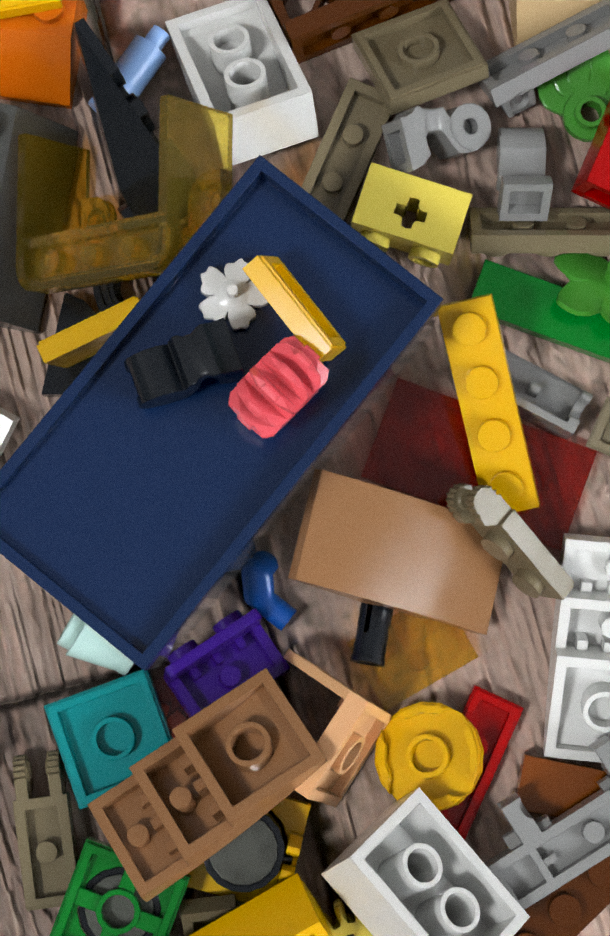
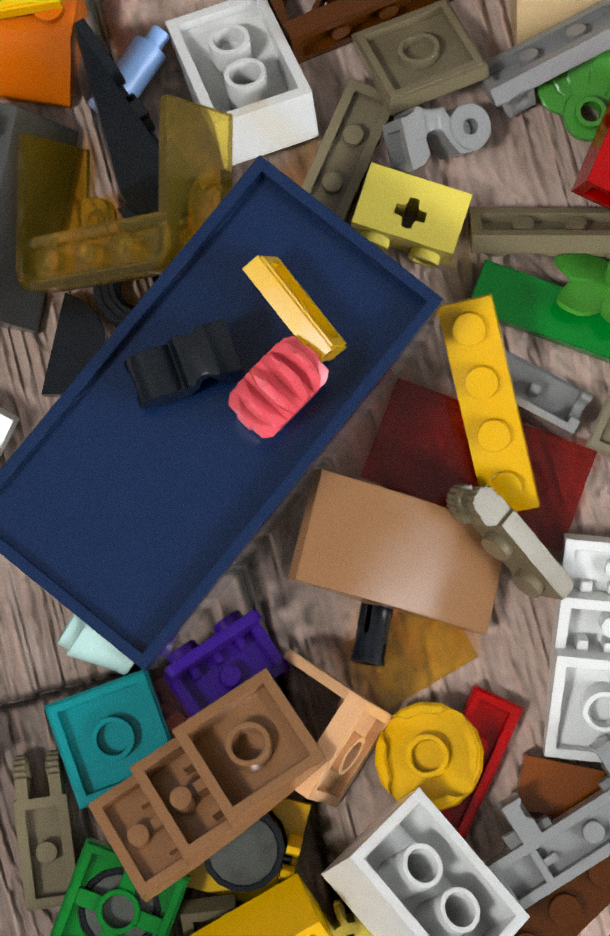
yellow tile [37,296,141,368] -> none
white plant [199,258,268,331] -> none
blue arm [241,551,297,631] -> none
light grey leg [496,128,554,221] -> none

